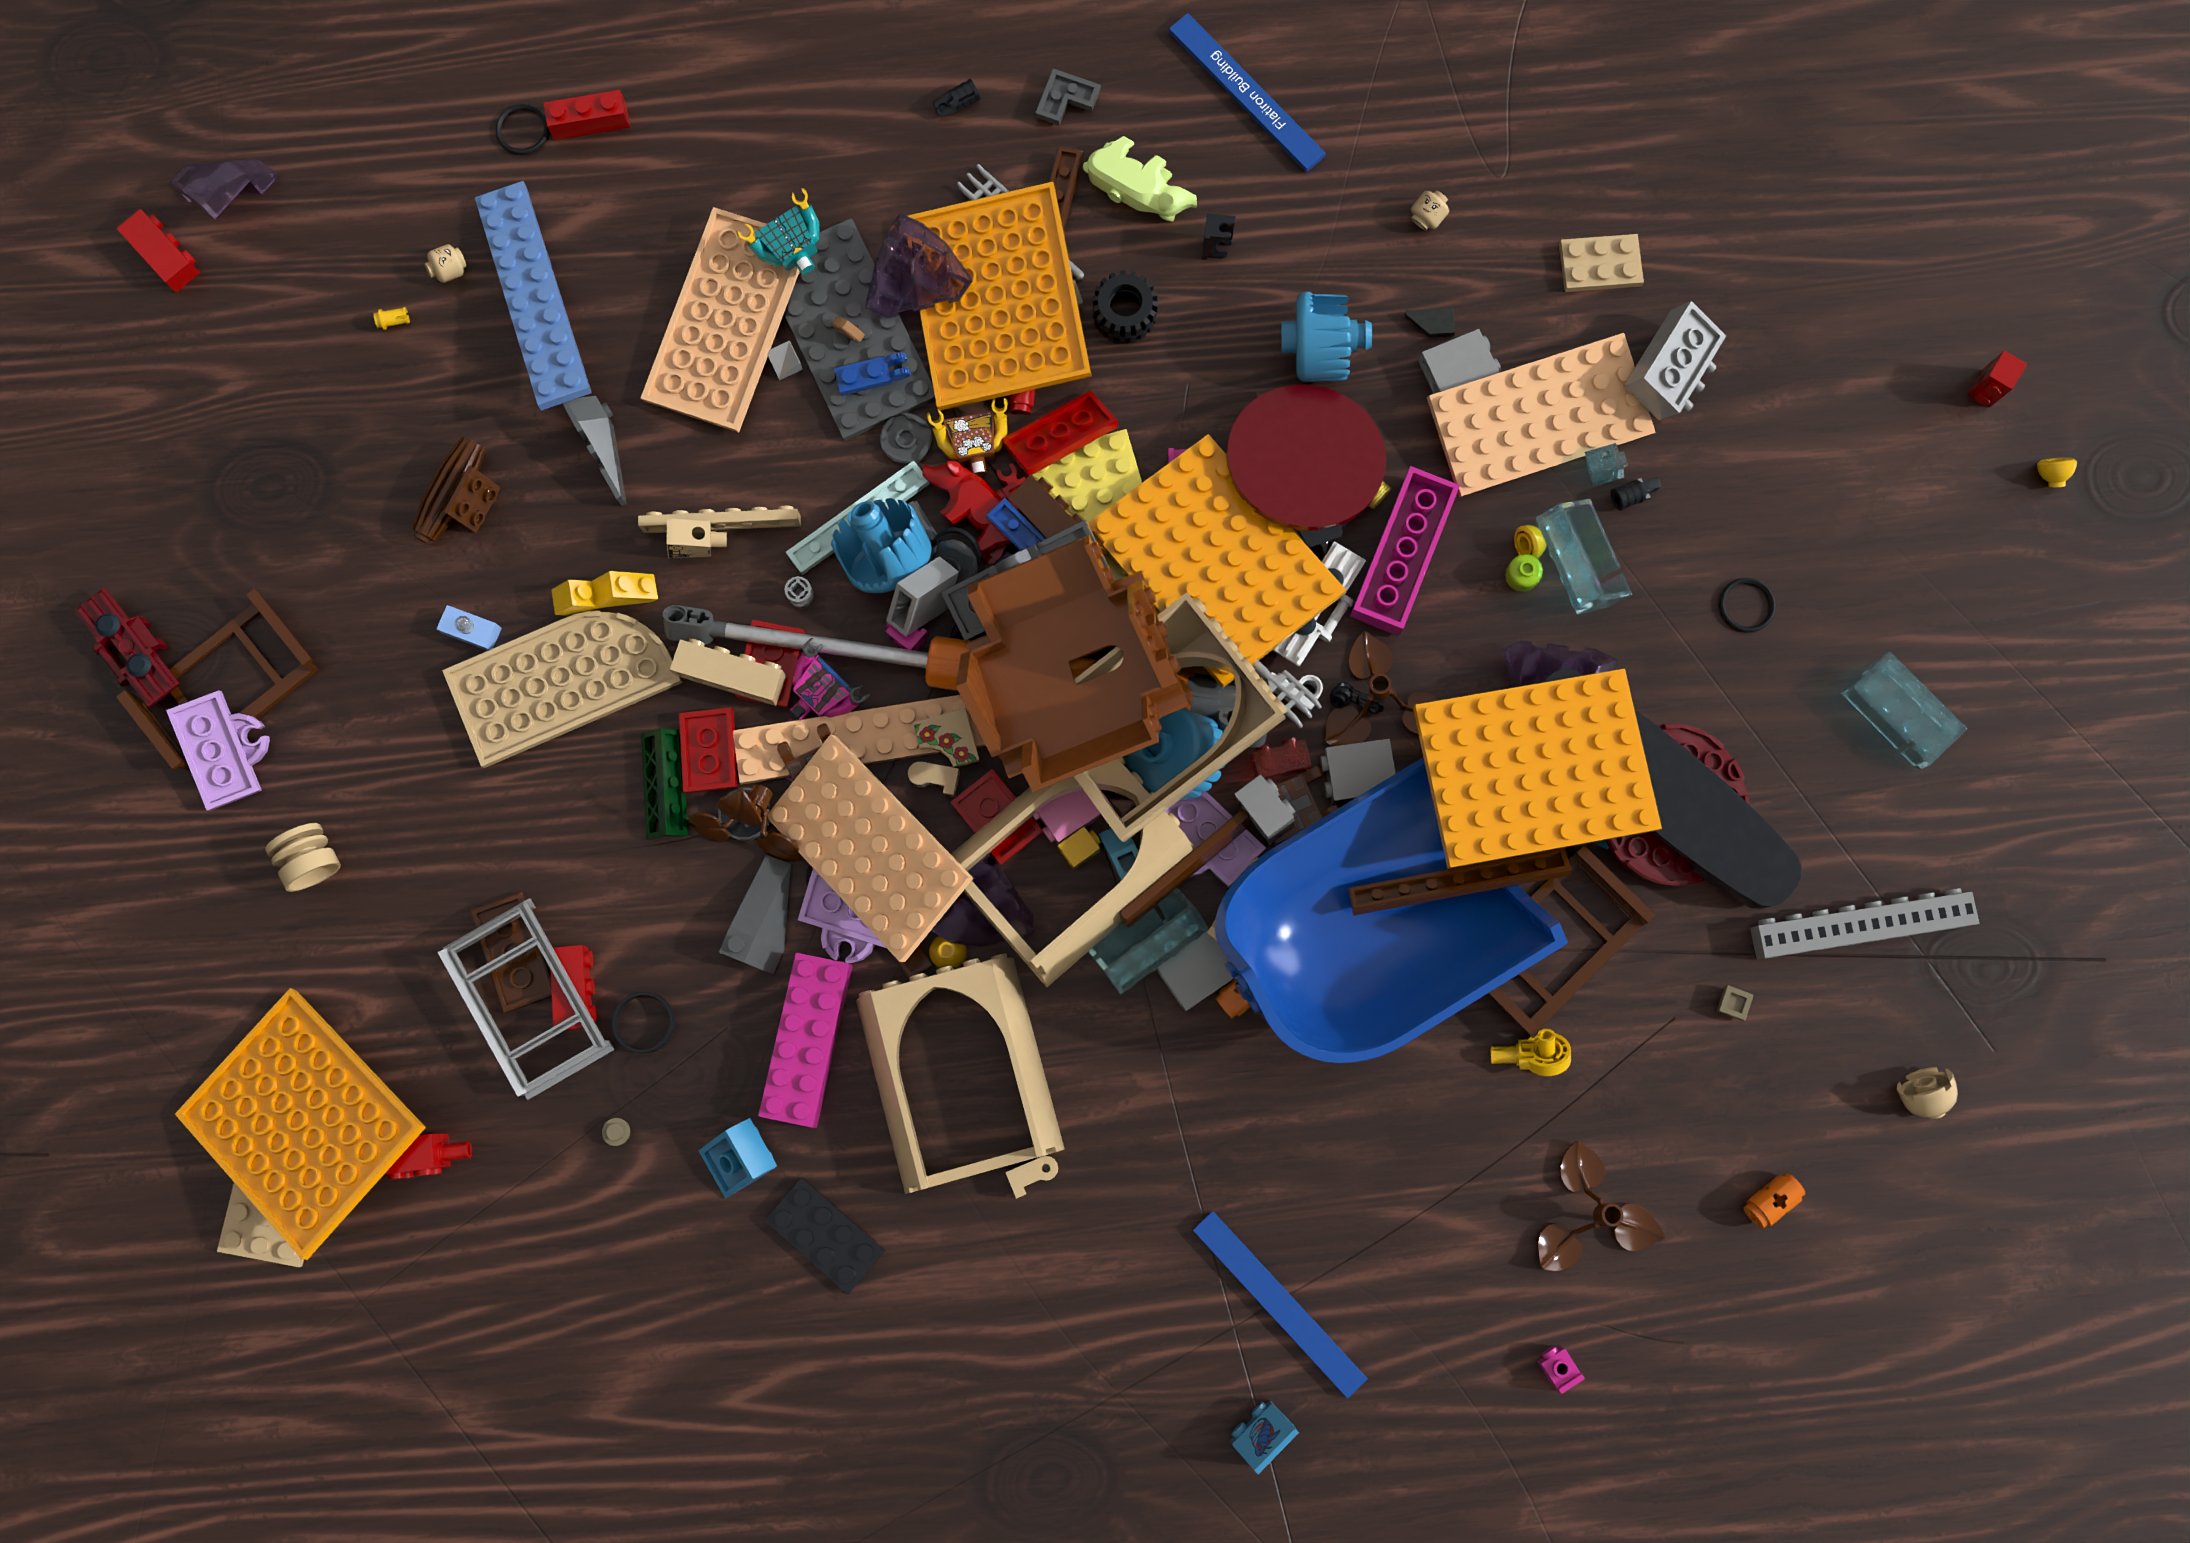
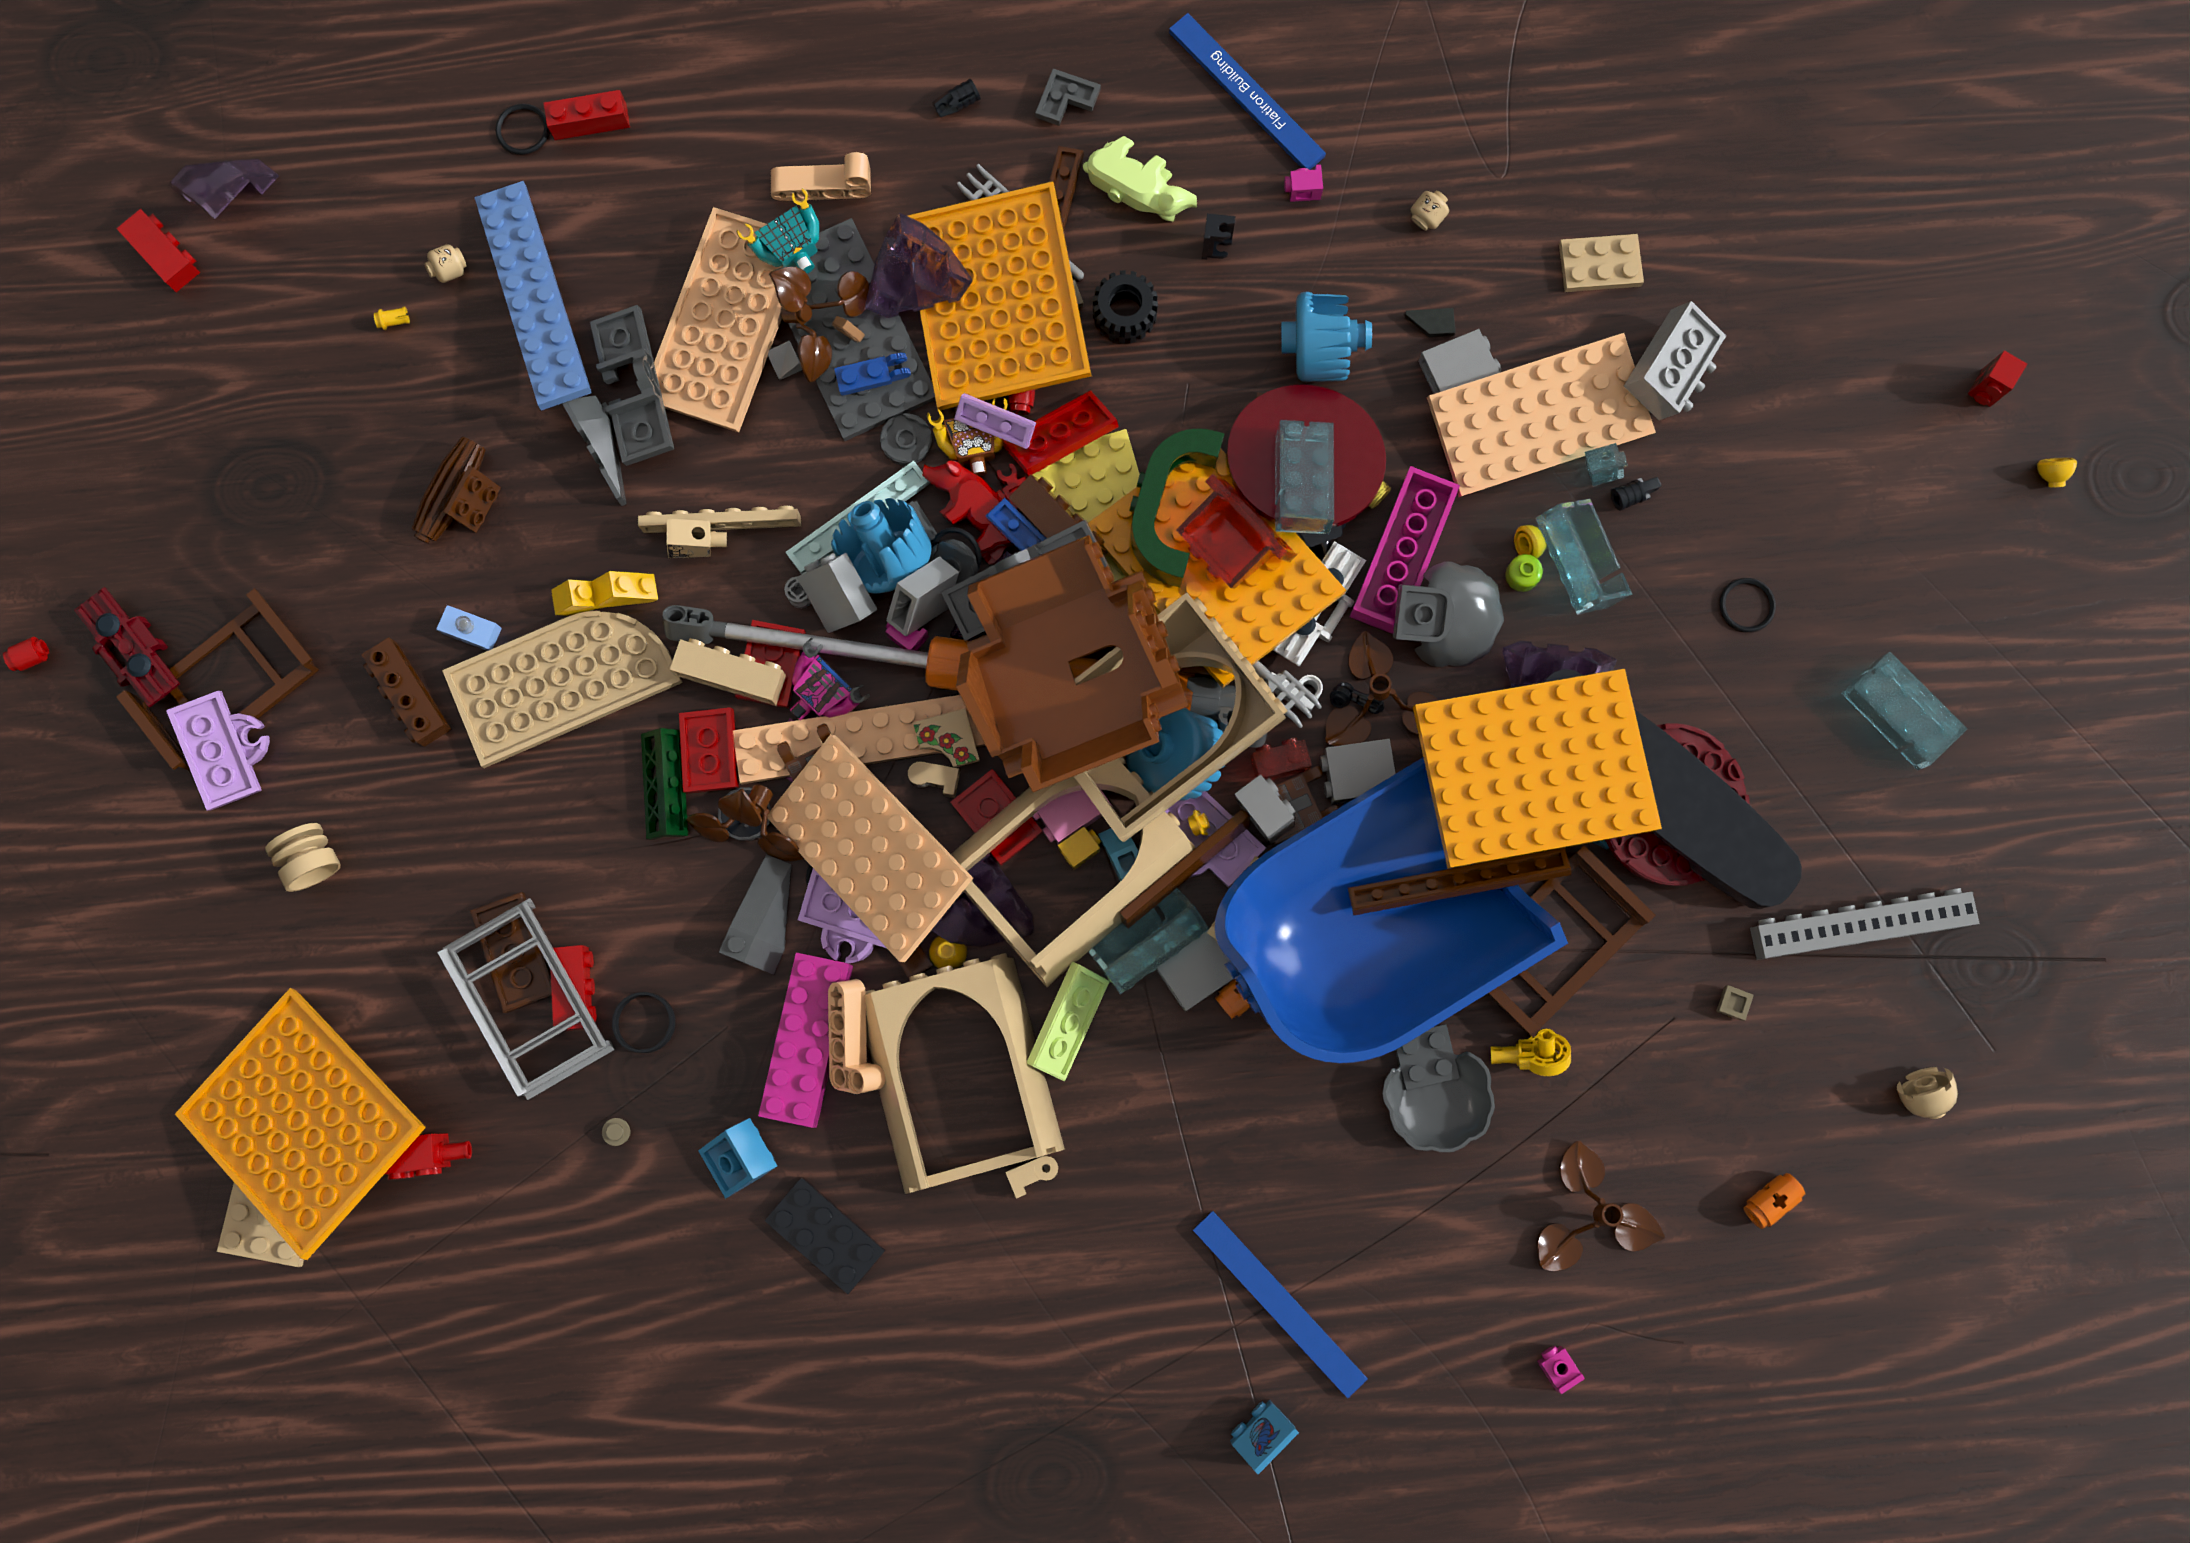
none -> red brick [3,637,49,671]
none -> reddish brown brick [361,637,452,747]
none -> dark grey plate [590,305,674,466]
none -> reddish brown plant [769,267,870,382]
none -> light nougat beam [771,152,871,201]
none -> light grey brick [797,553,877,633]
none -> light nougat beam [828,979,885,1094]
none -> lavender tile [954,393,1036,449]
none -> yellowish green plate [1027,962,1109,1081]
none -> dark green arch [1129,428,1224,588]
none -> clear red windscreen [1176,474,1297,589]
none -> yellow plate [1188,810,1210,836]
none -> clear light blue piece [1275,420,1334,534]
none -> dark pink brick [1284,165,1323,202]
none -> dark grey animal [1383,1024,1495,1152]
none -> dark grey animal [1393,562,1504,667]

